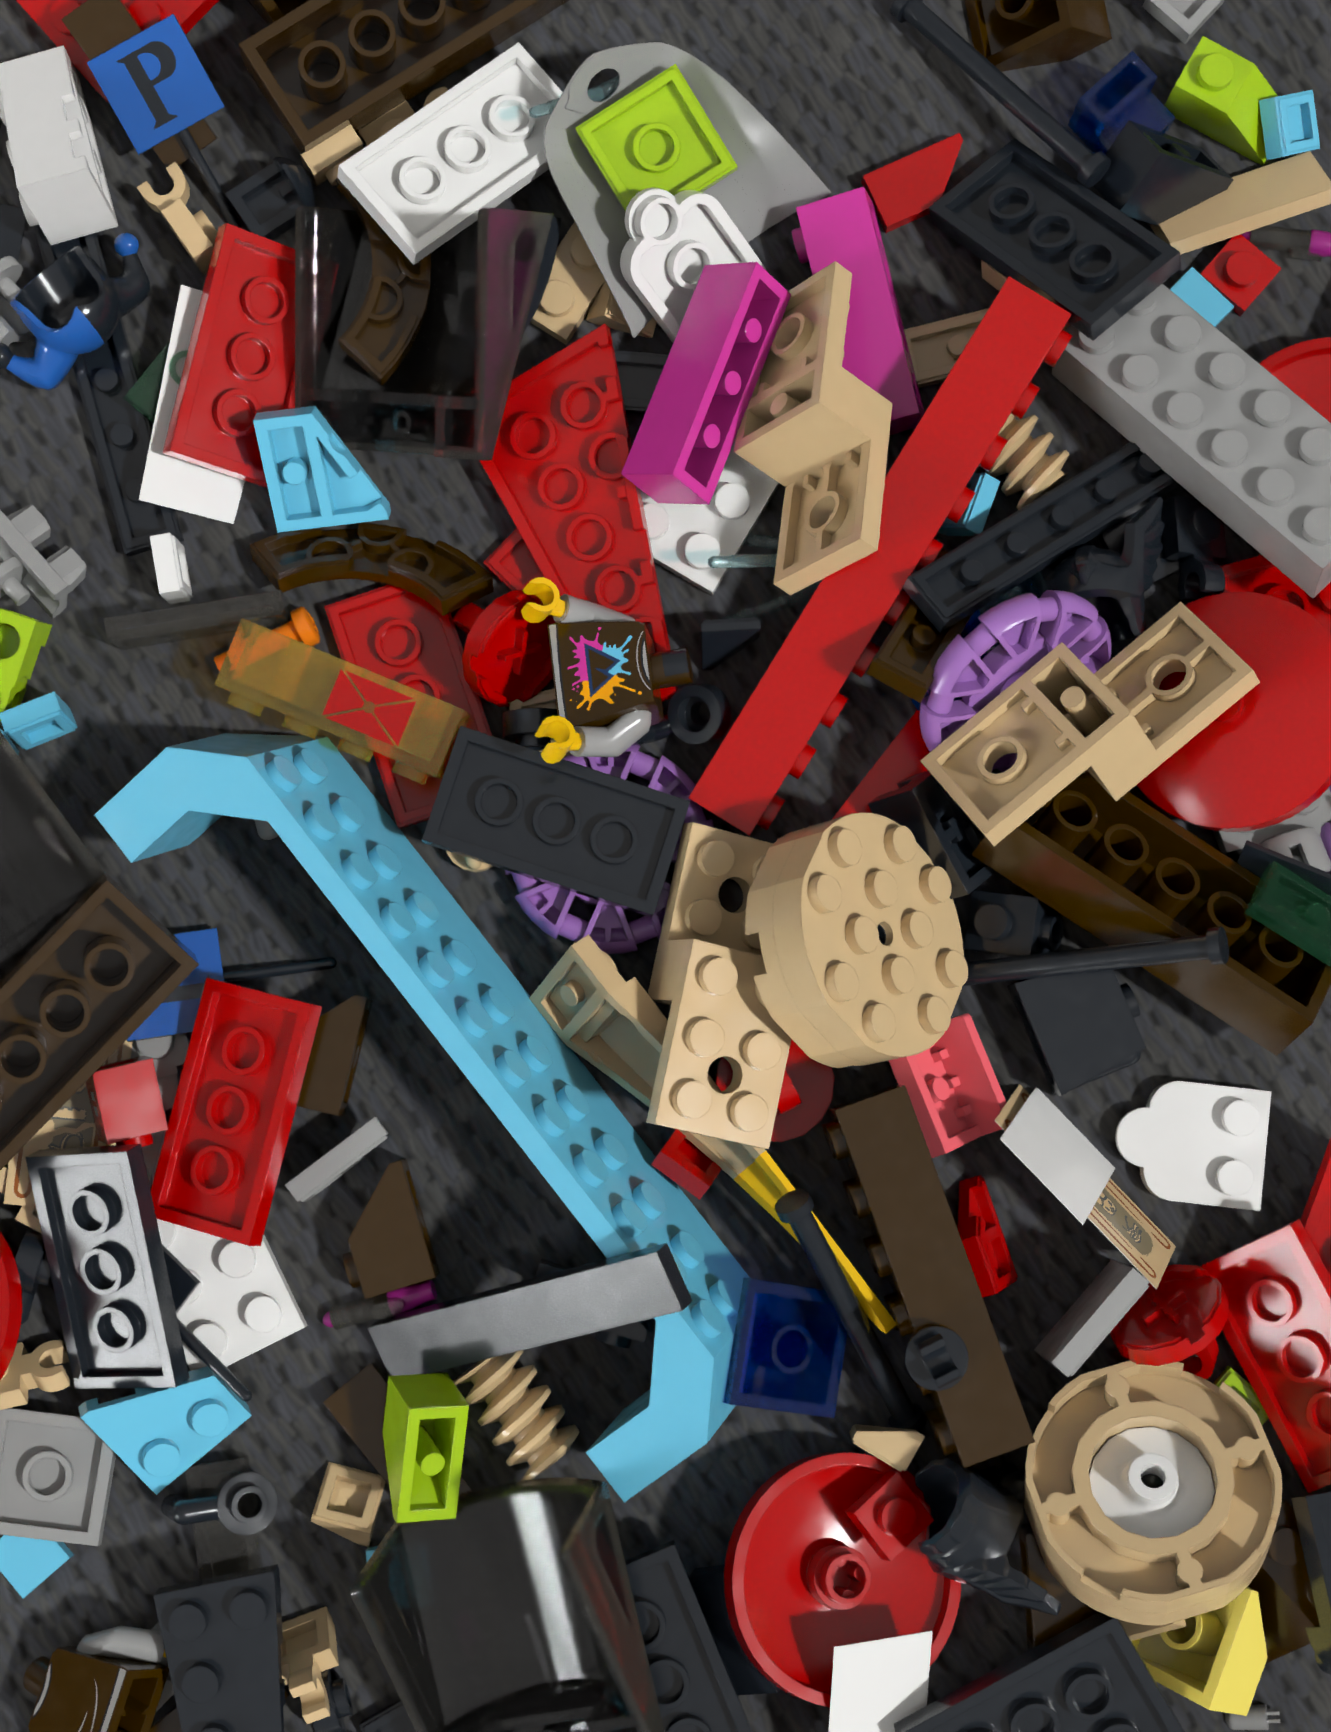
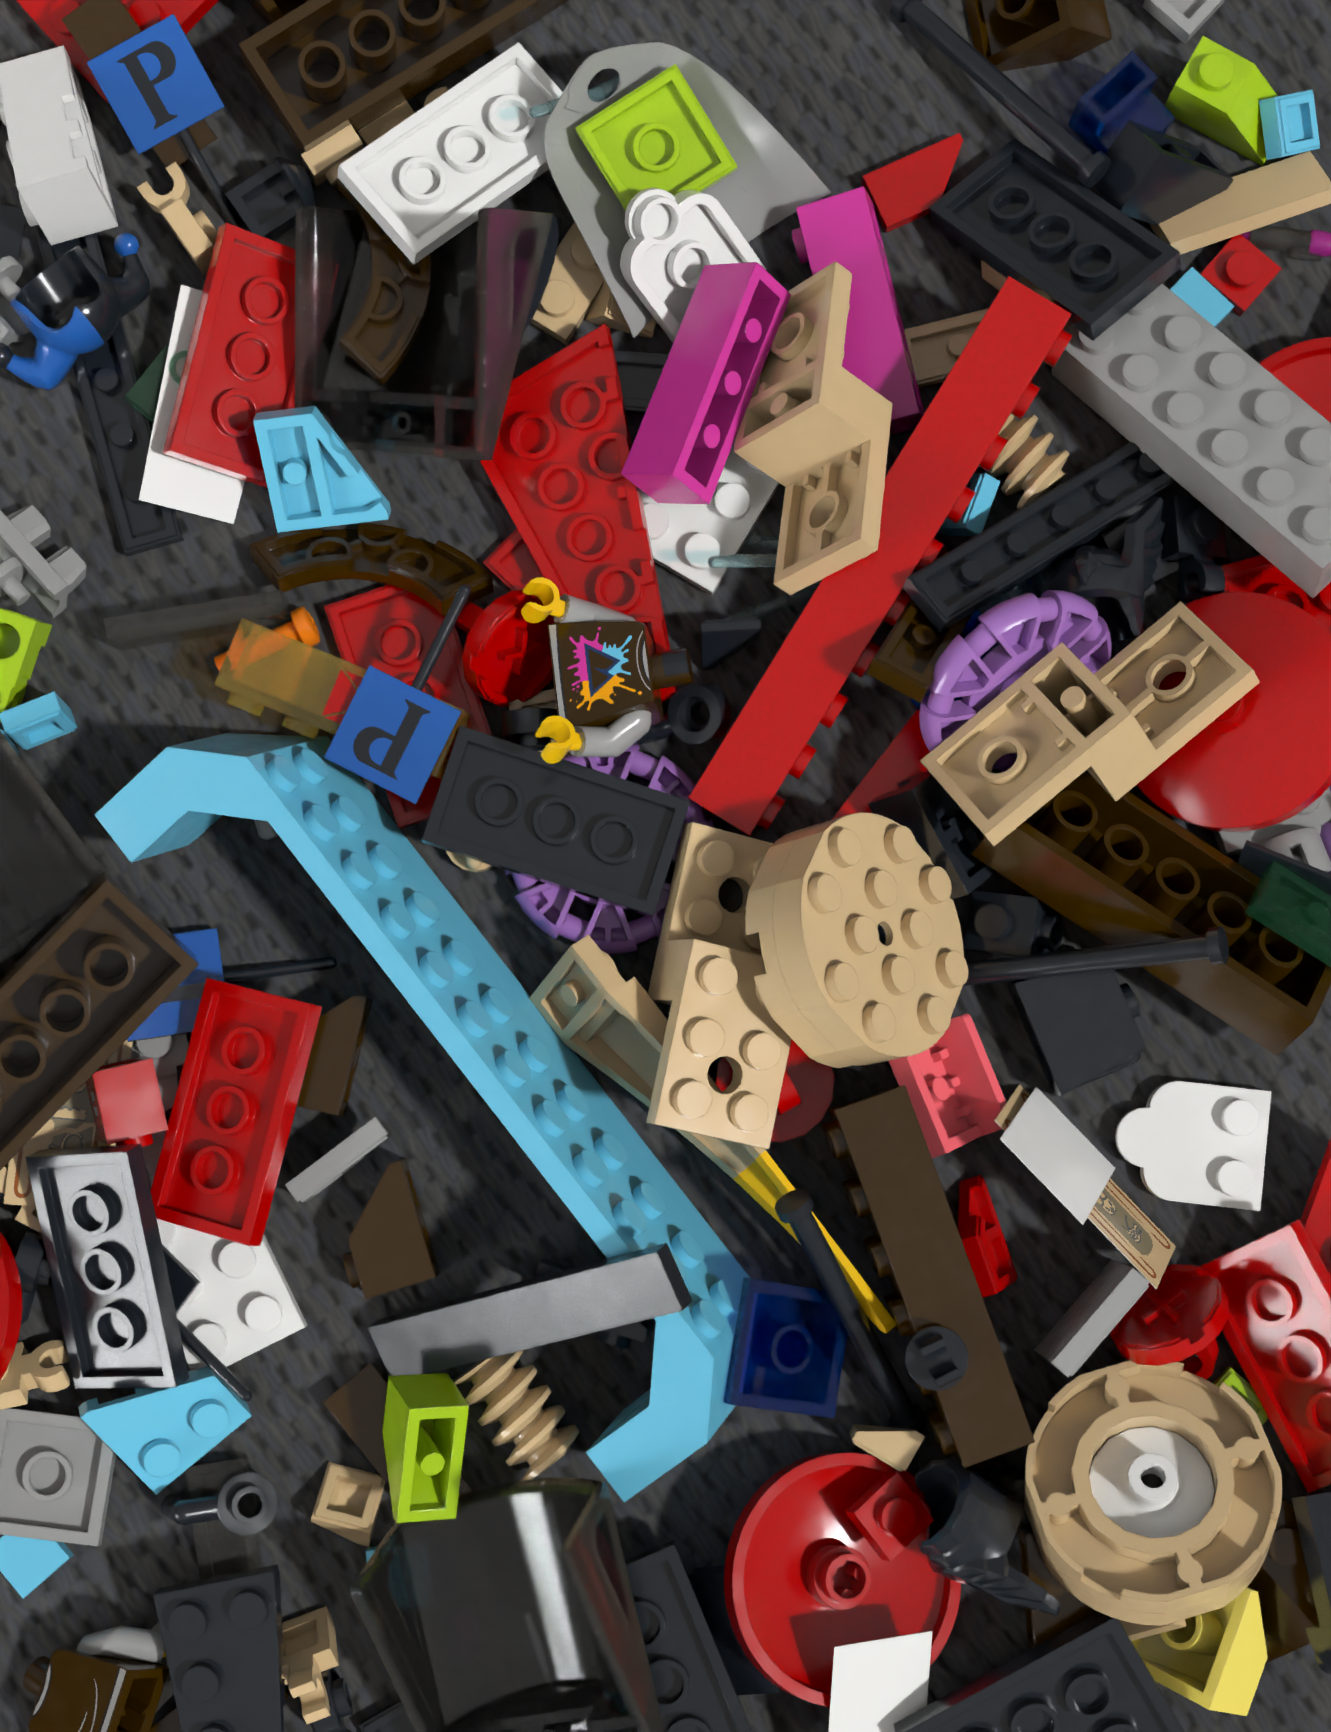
white tile [150,532,193,604] -> none
clear smoke piece [322,1280,437,1330] -> none
red plate [651,1129,722,1200] -> none
light grey piece [1225,1704,1280,1730] -> none
none -> blue piece [324,584,471,804]

